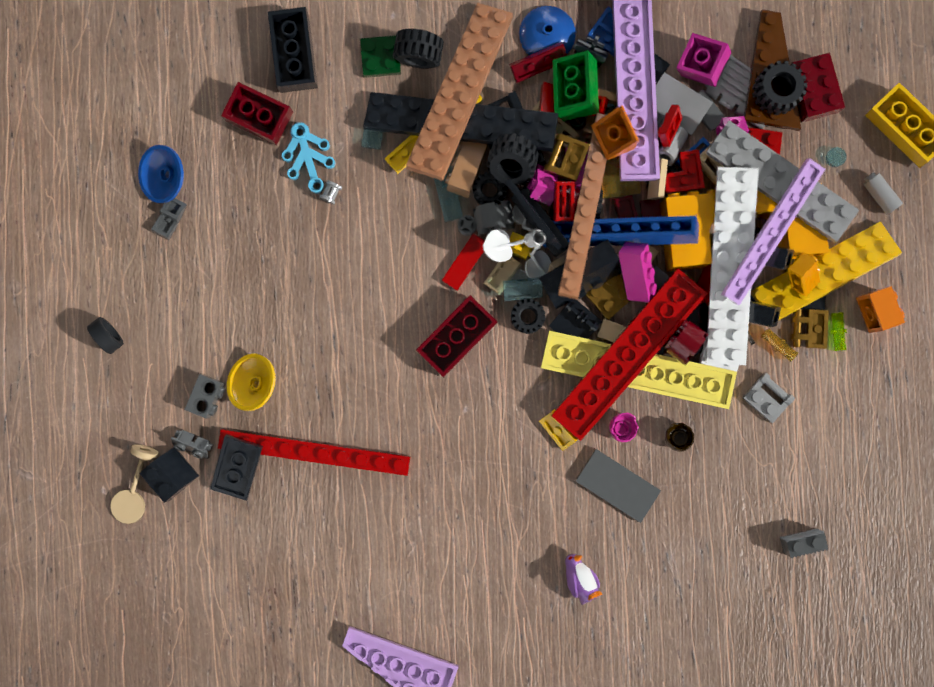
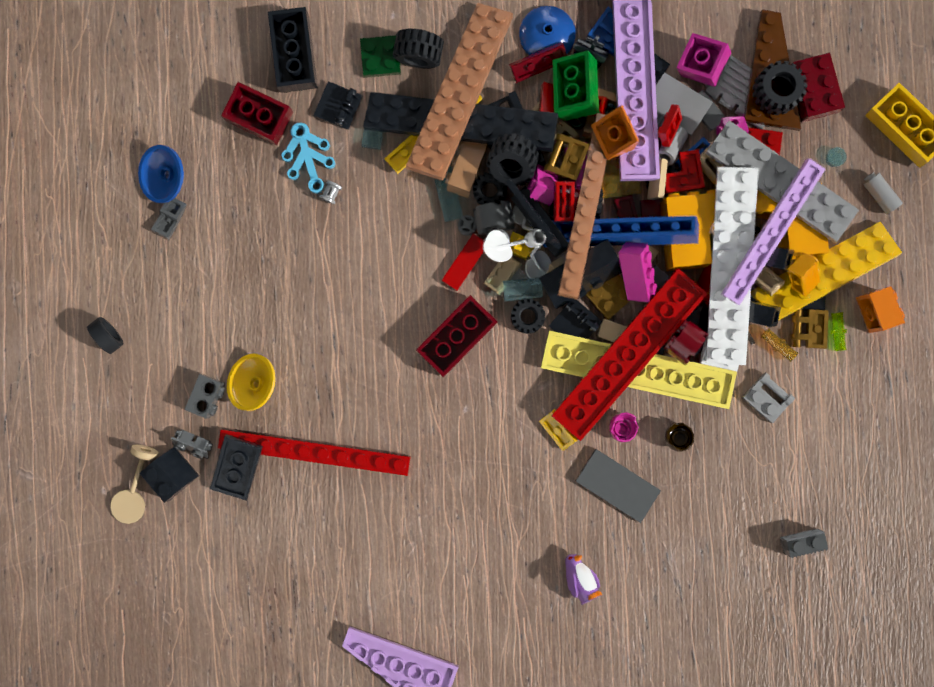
none -> black hinge [313,81,363,130]
none -> tan tile [754,266,785,296]

